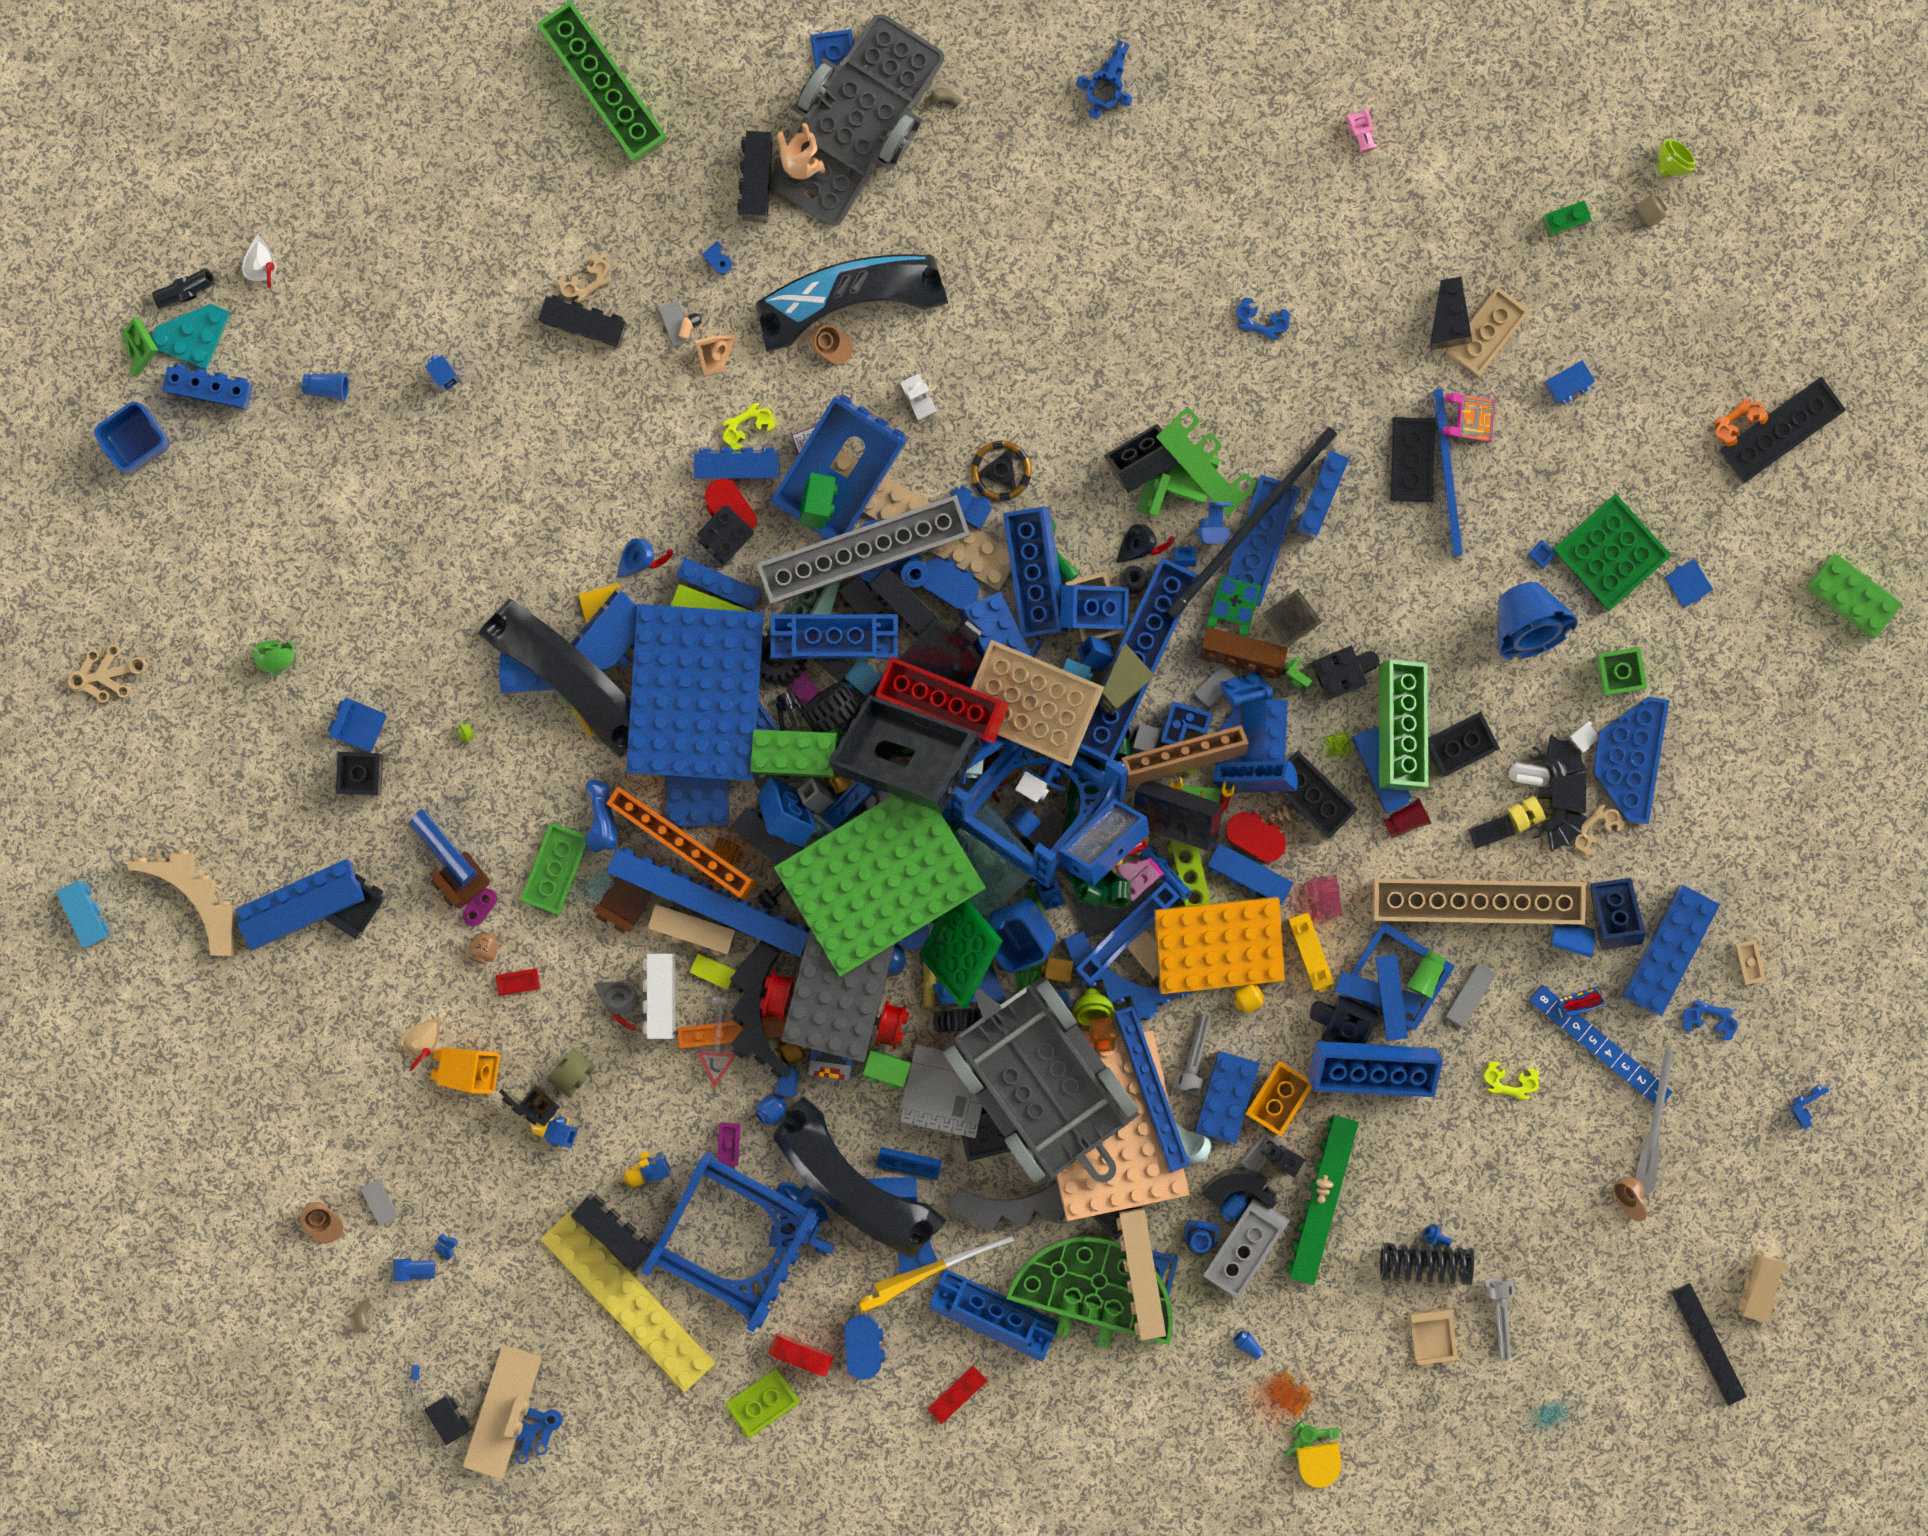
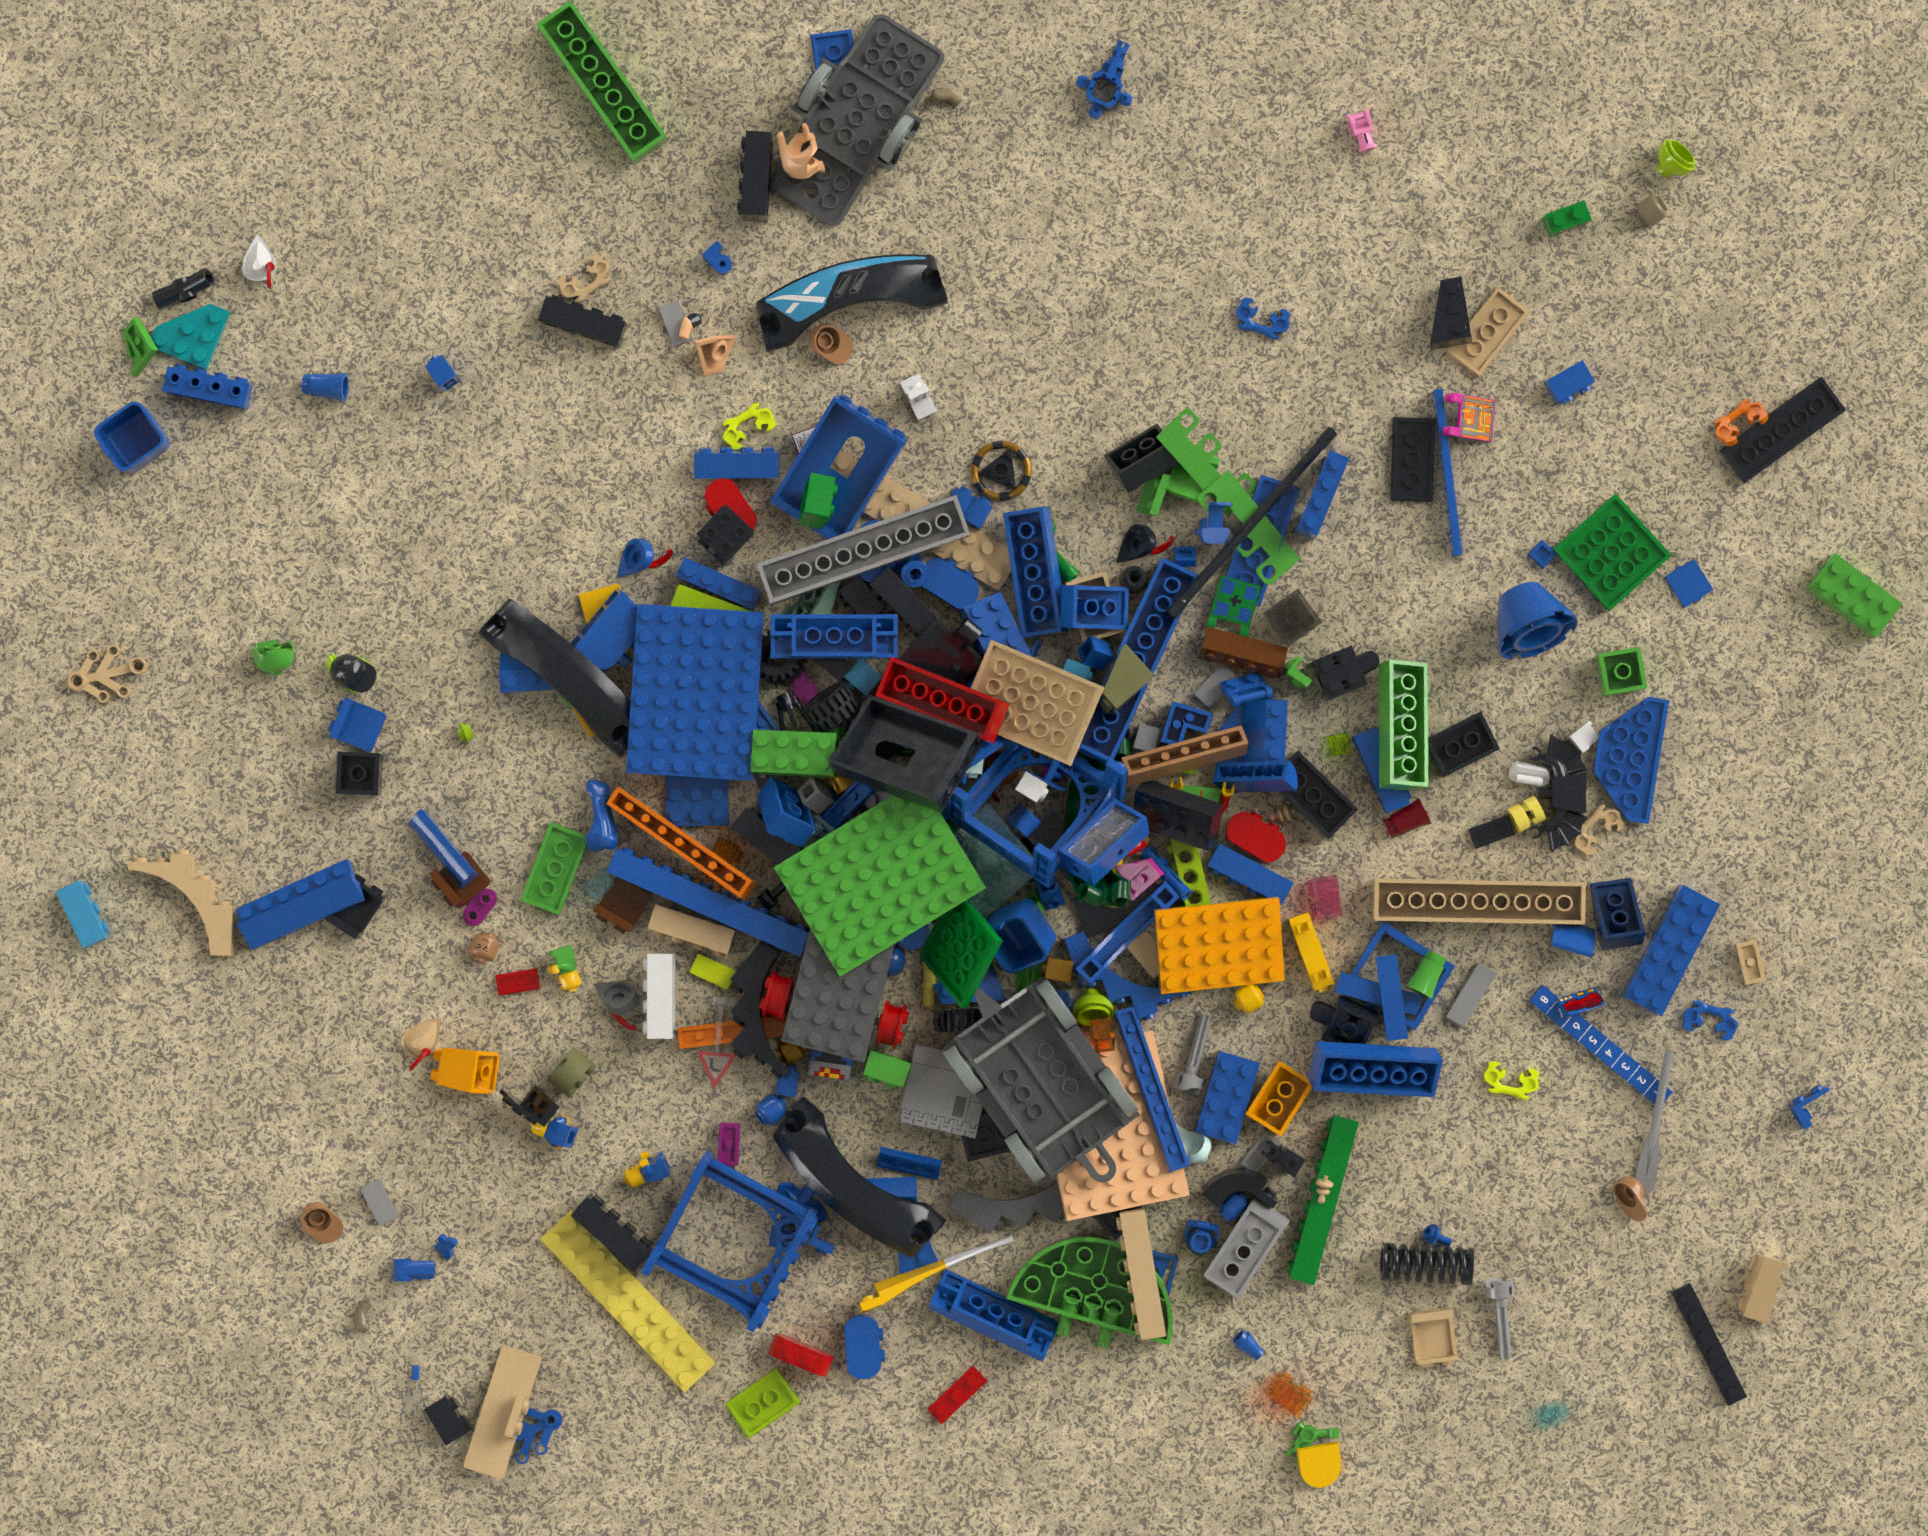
none -> black hair [326,654,377,694]
none -> piece [547,945,581,992]
none -> bright green piece [1197,470,1300,585]

